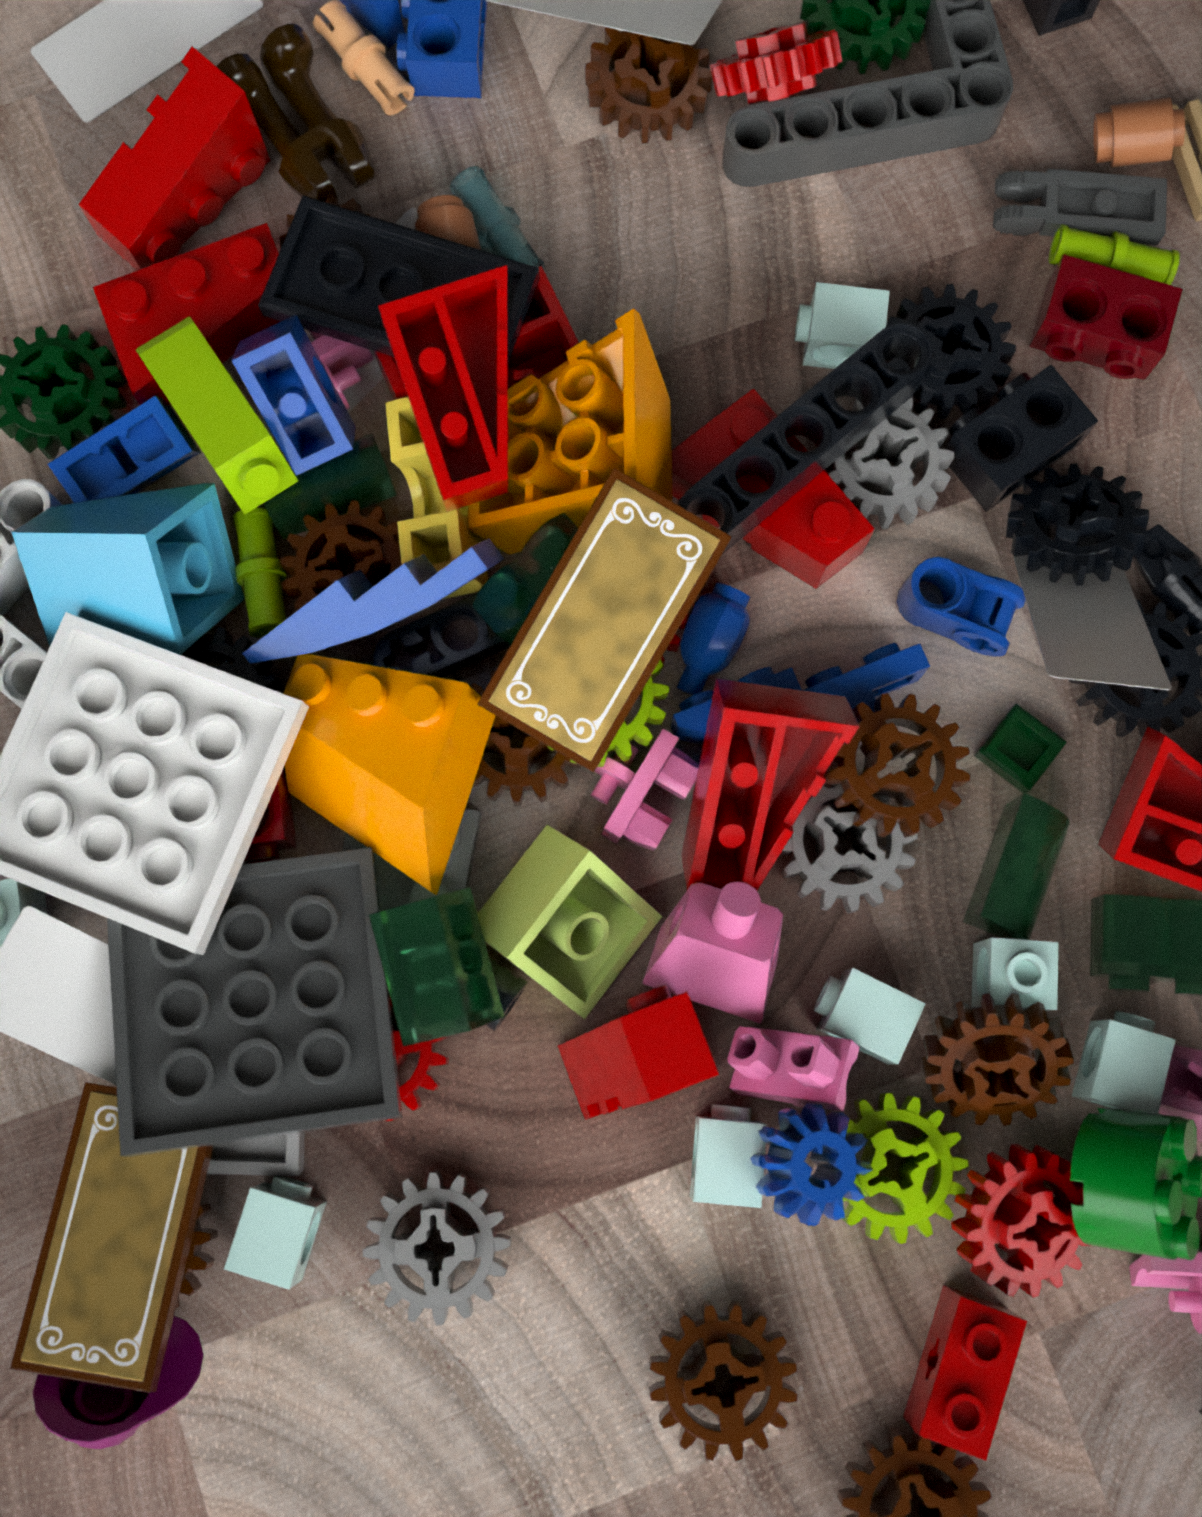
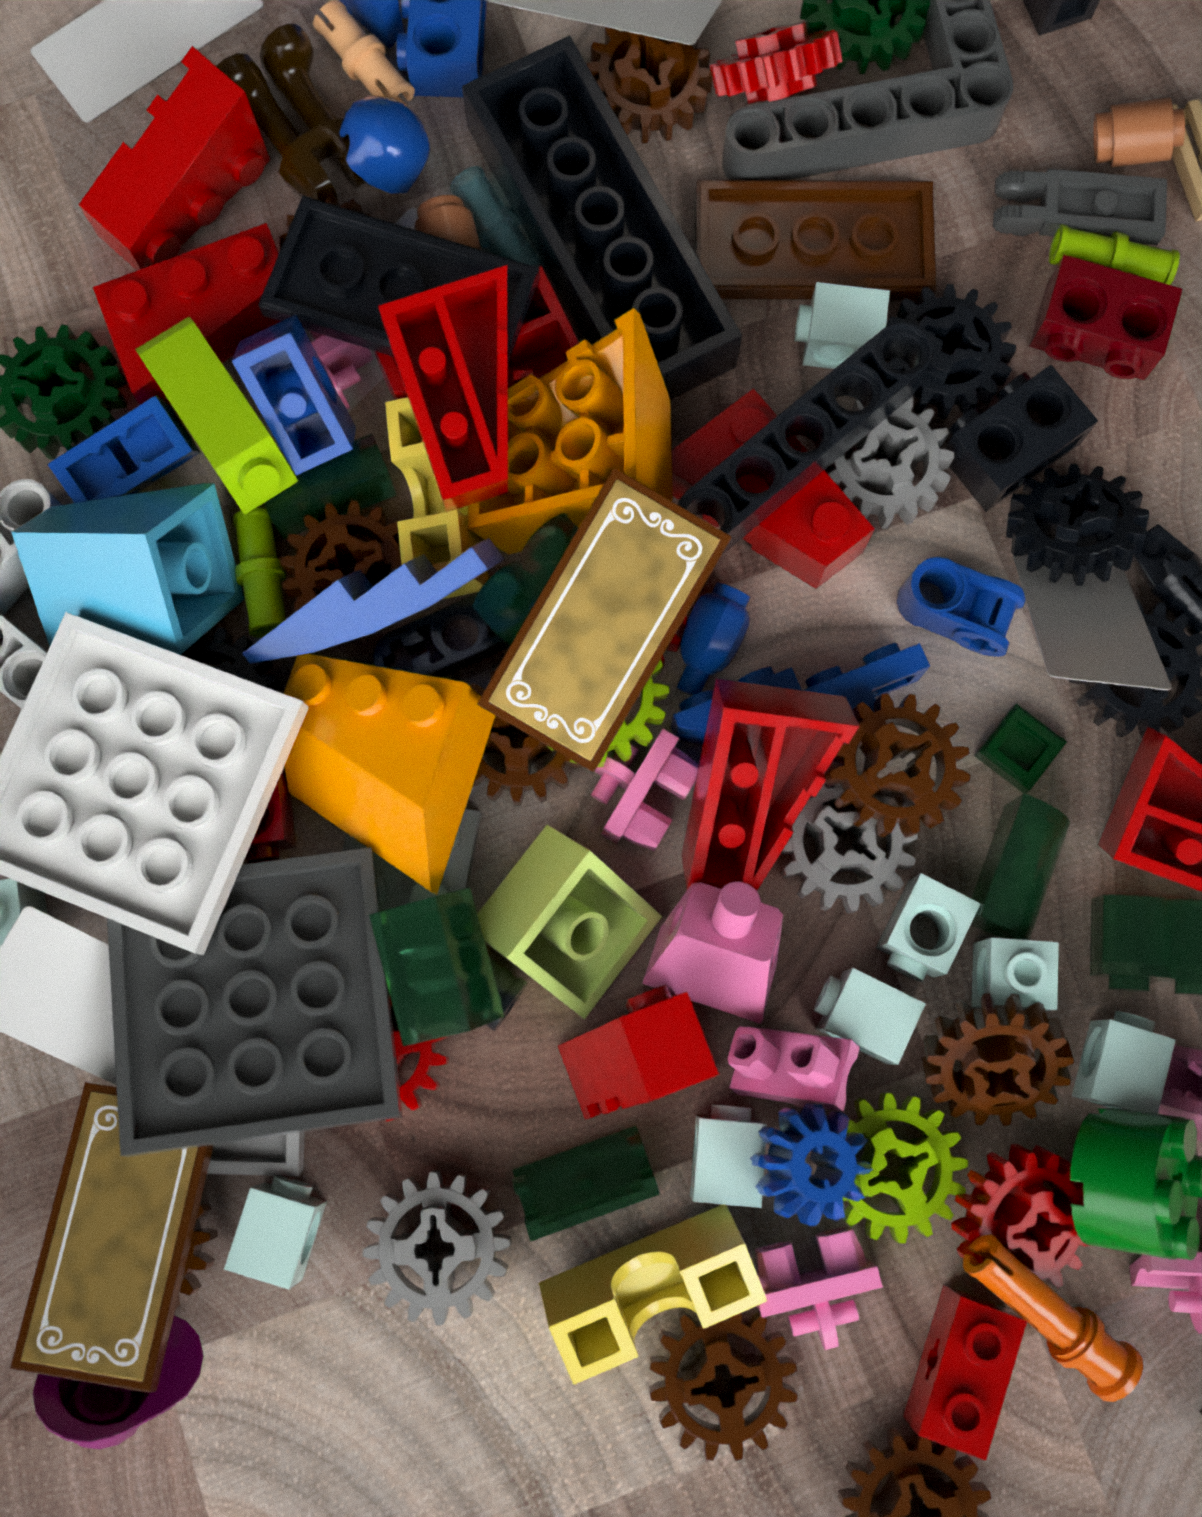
none -> blue hair [339,96,430,194]
none -> black brick [462,35,742,400]
none -> clear green hinge [512,1125,660,1241]
none -> light yellow arch [539,1205,767,1385]
none -> reddish brown tile [696,180,937,300]
none -> bright pink hips [755,1226,883,1350]
none -> light aqua brick [876,873,981,982]
none -> orange pin [963,1234,1143,1402]

